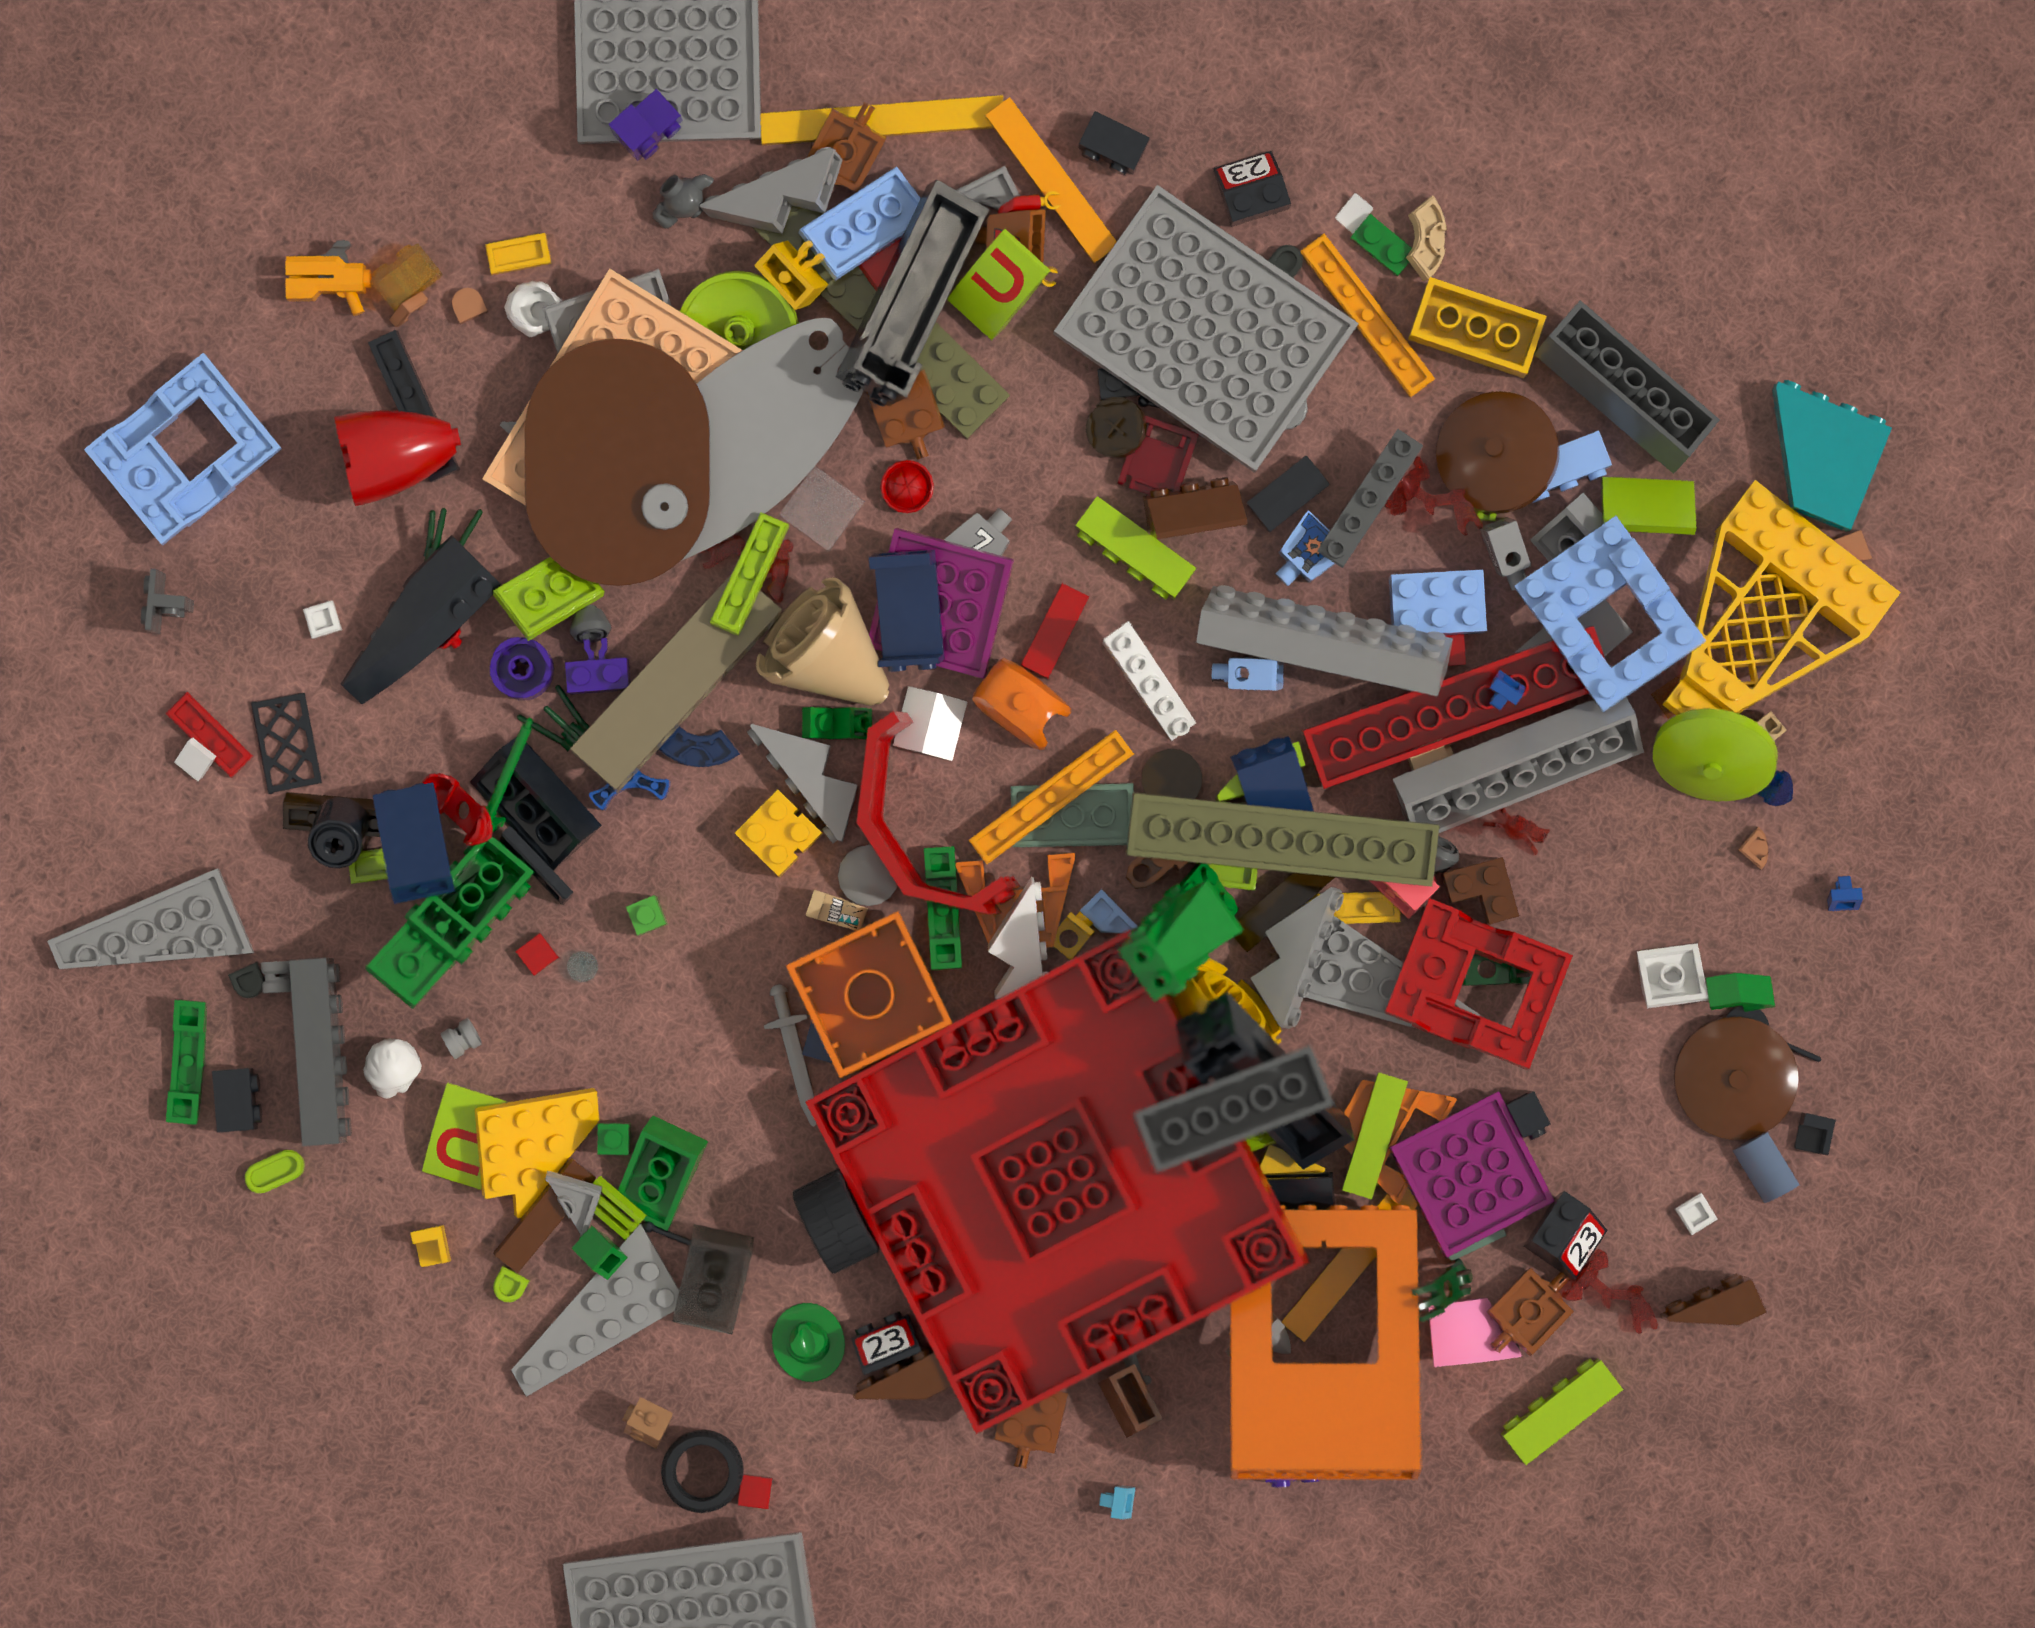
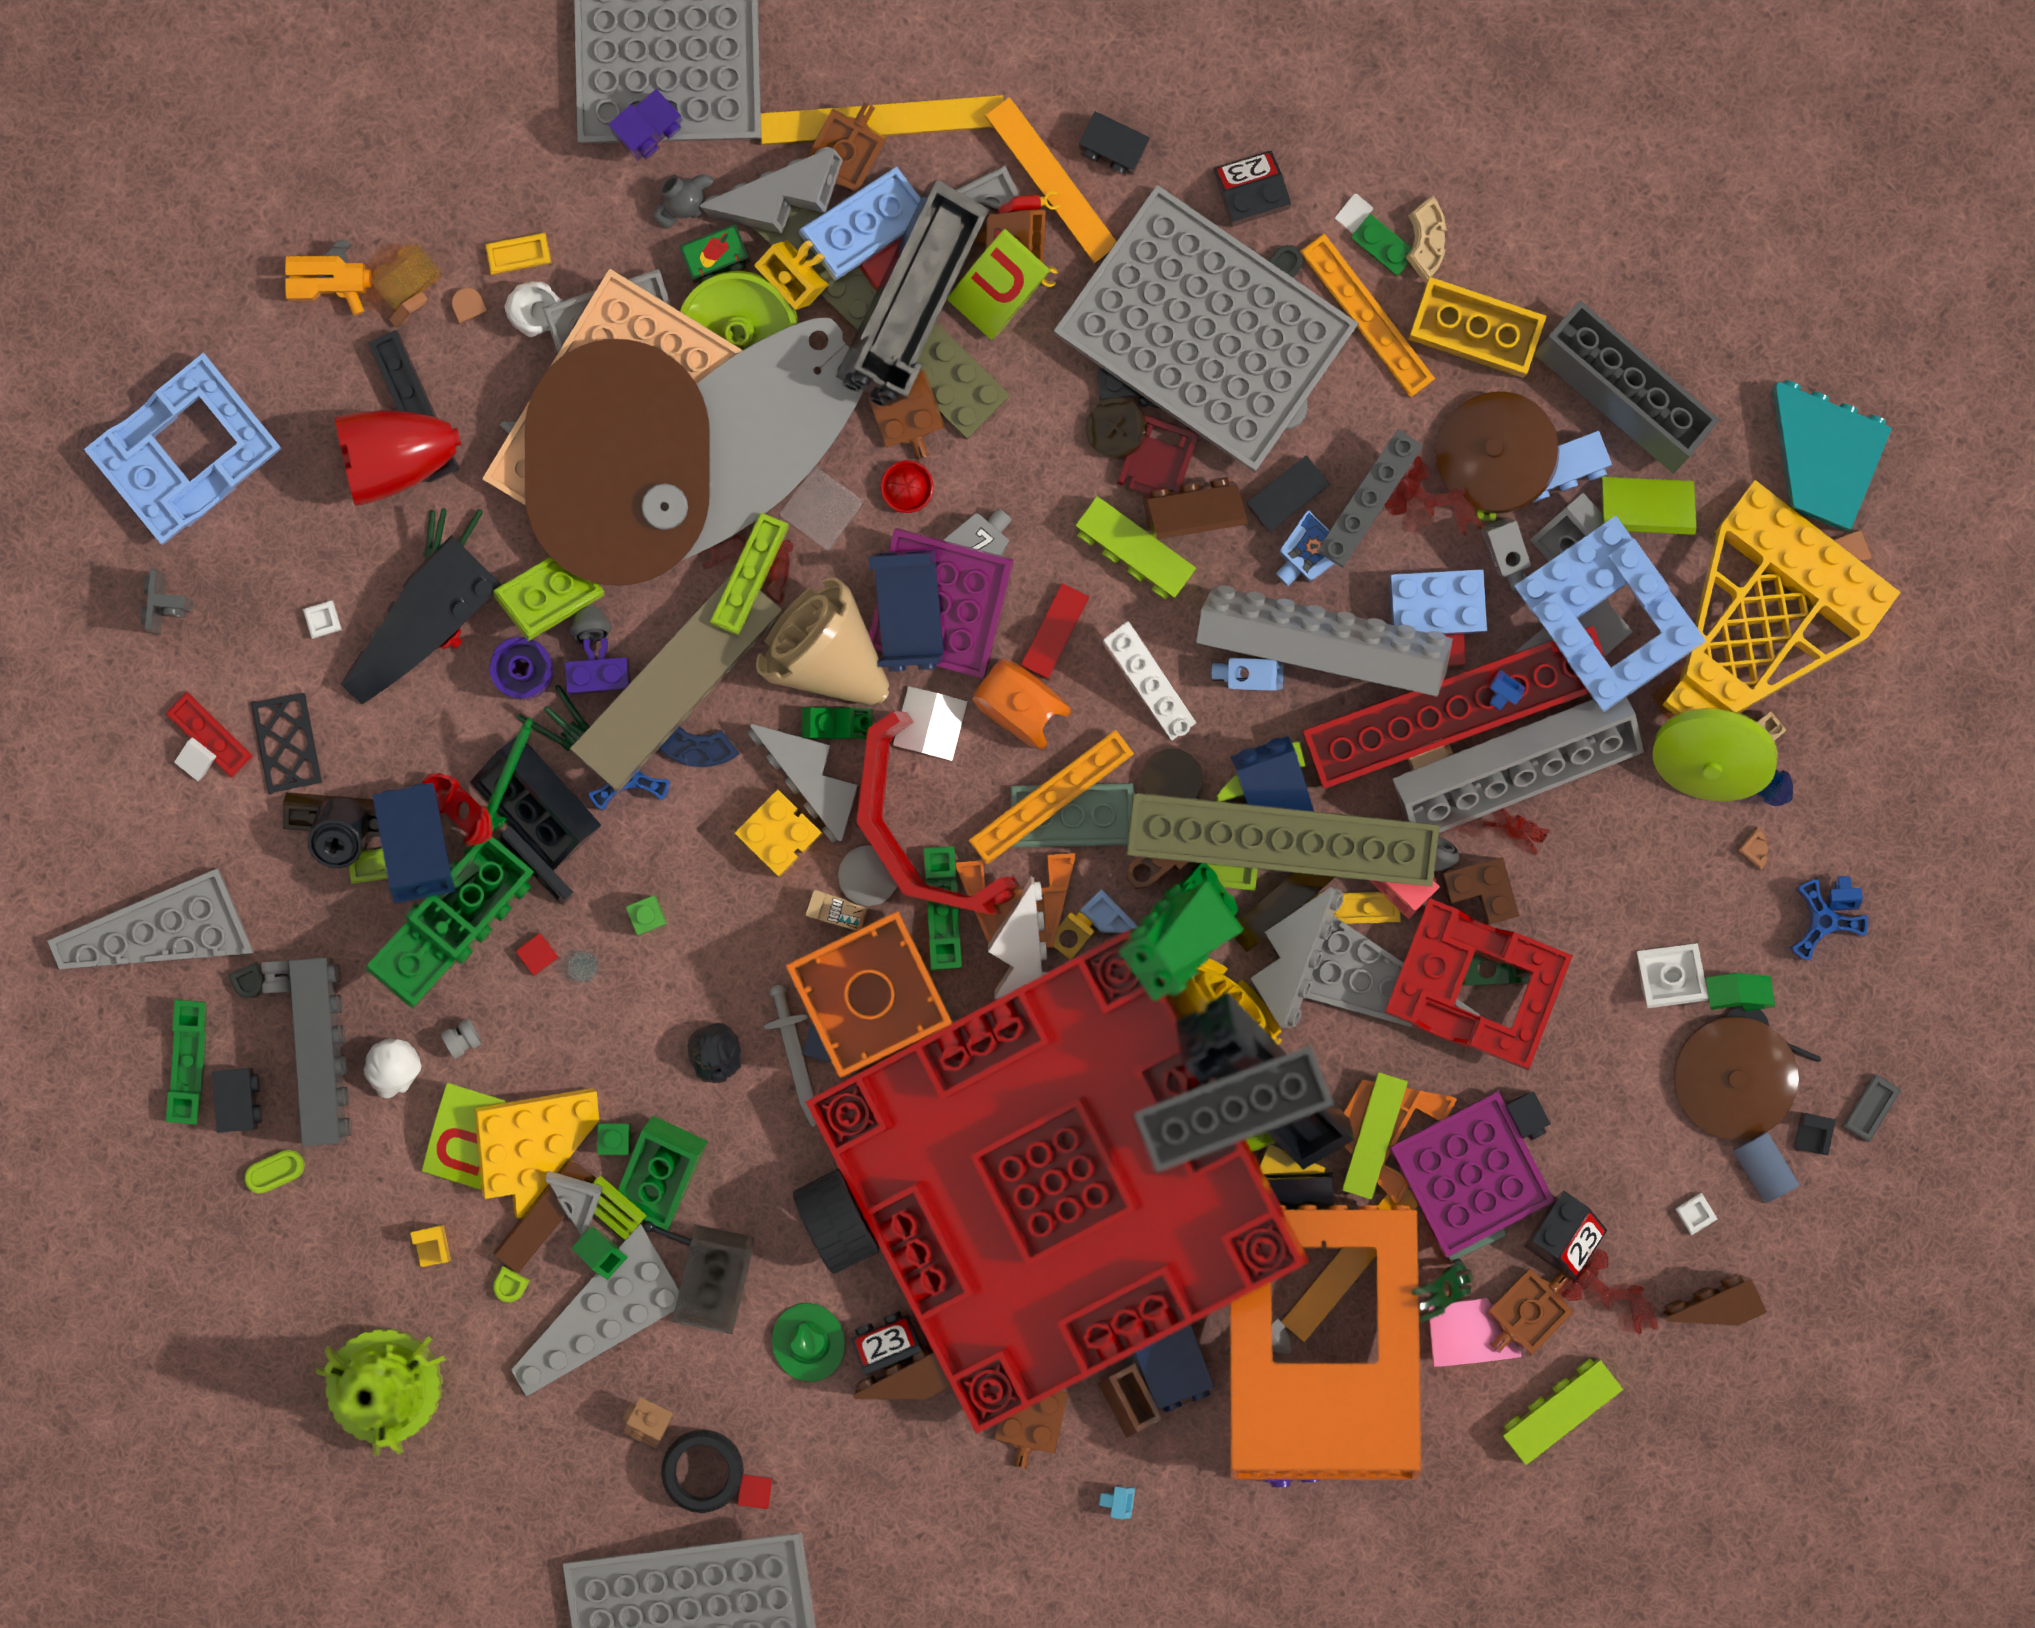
none -> lime cone [315,1328,446,1457]
none -> brick [679,223,751,284]
none -> black hair [687,1023,741,1083]
none -> dark blue panel [1135,1324,1215,1412]
none -> blue piece [1790,880,1868,961]
none -> dark grey tile [1842,1074,1901,1142]

